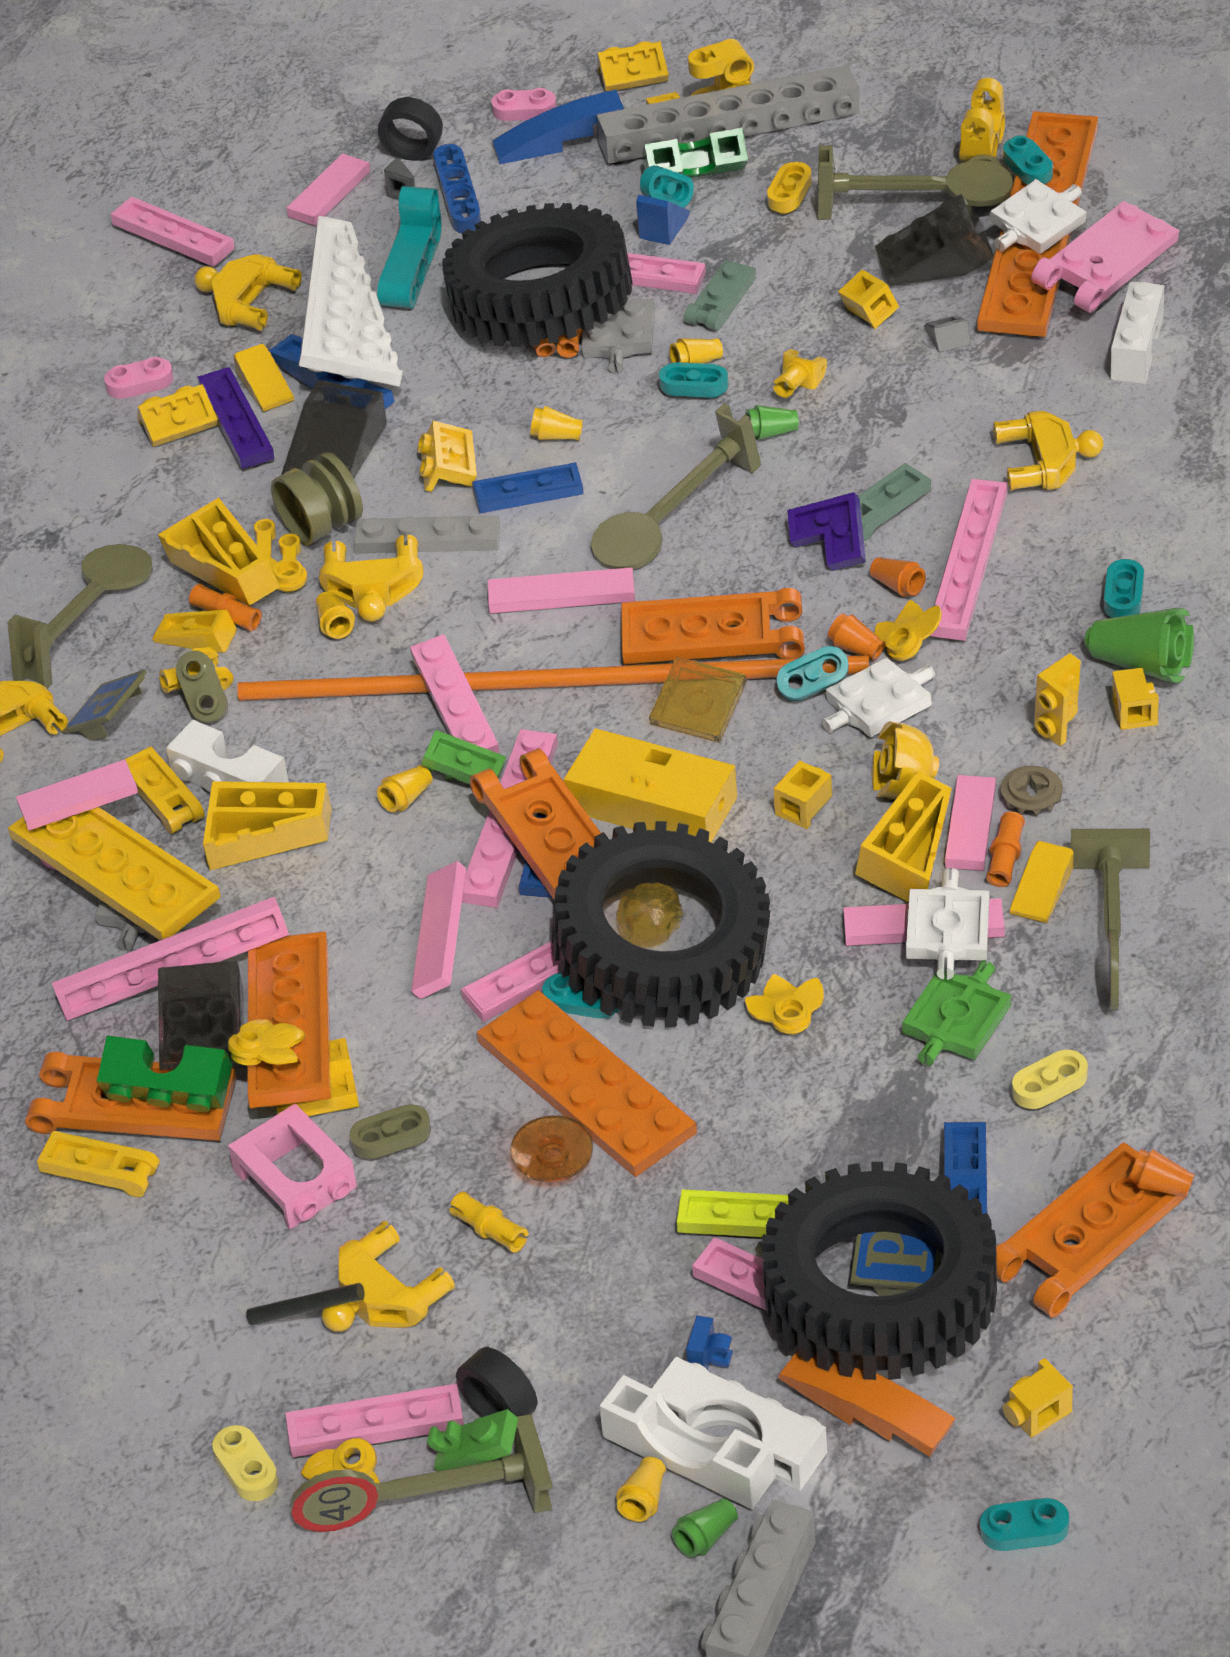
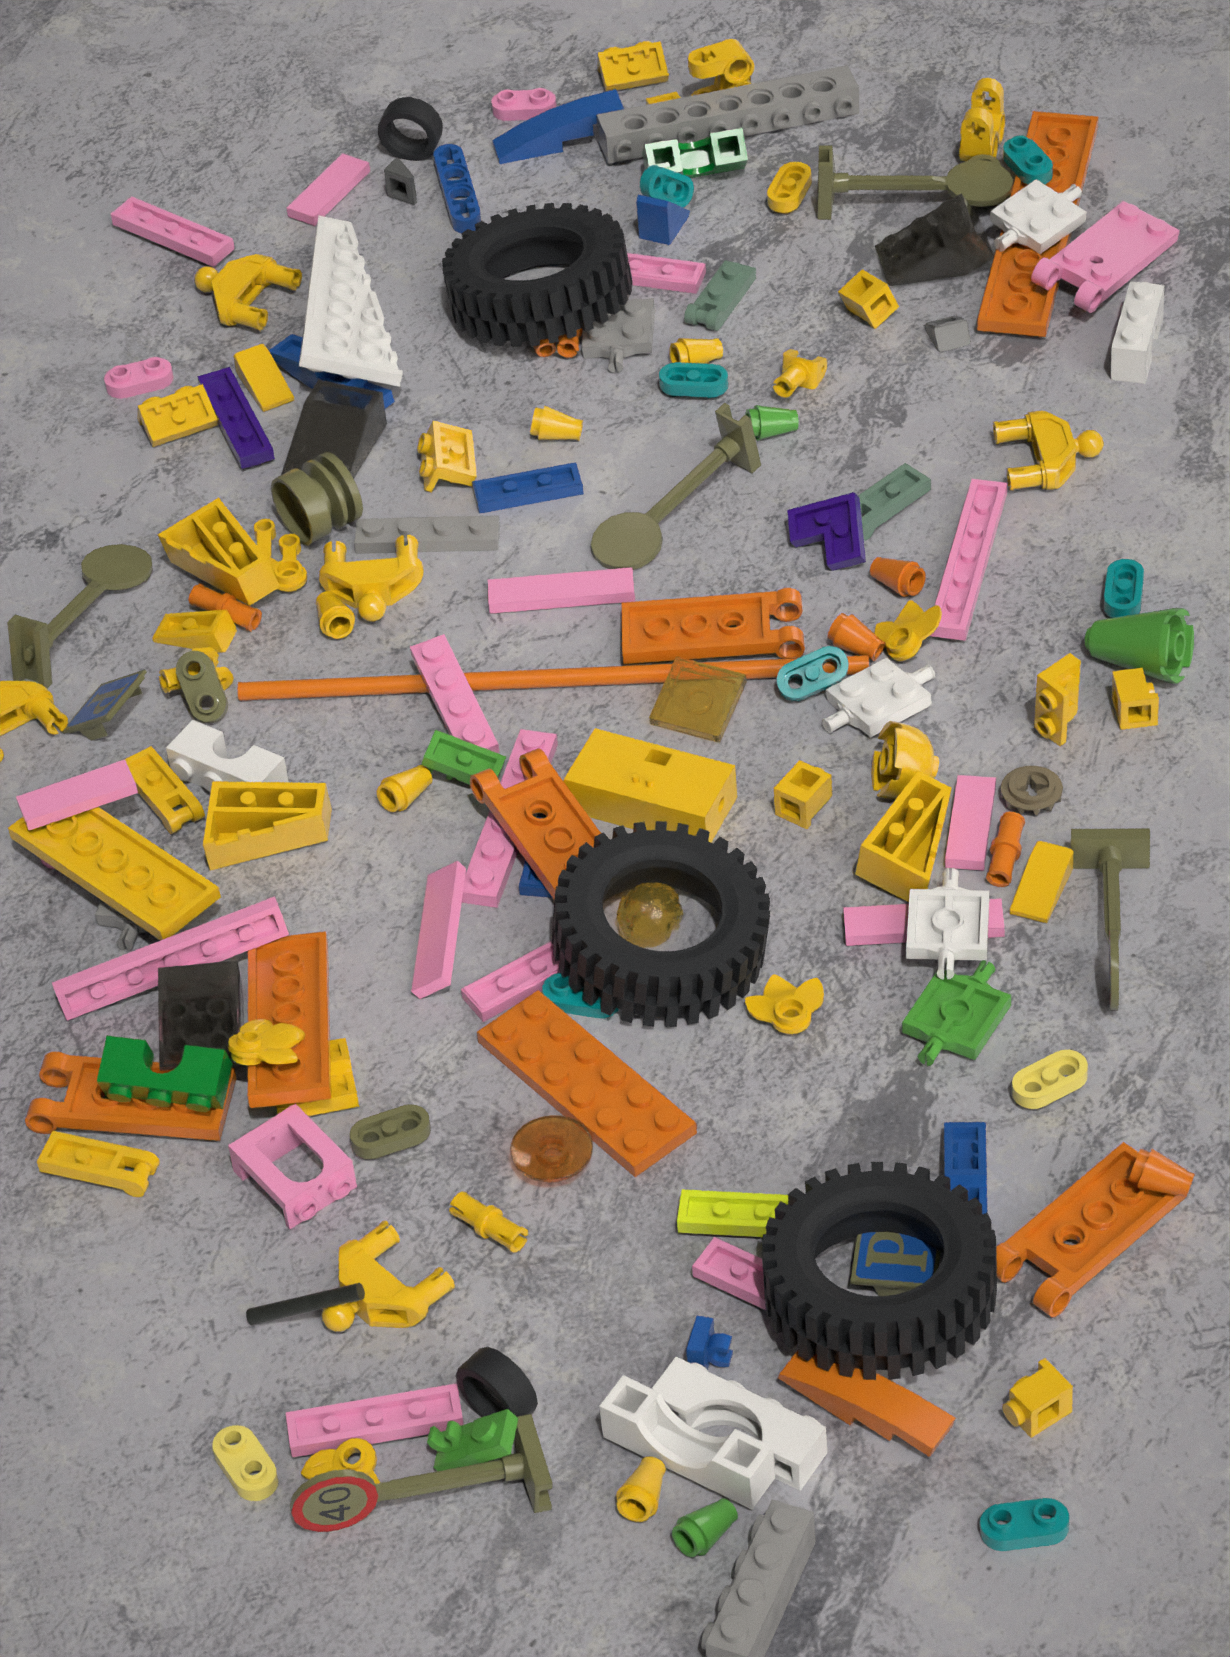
teal beam [377,186,442,308] -> none

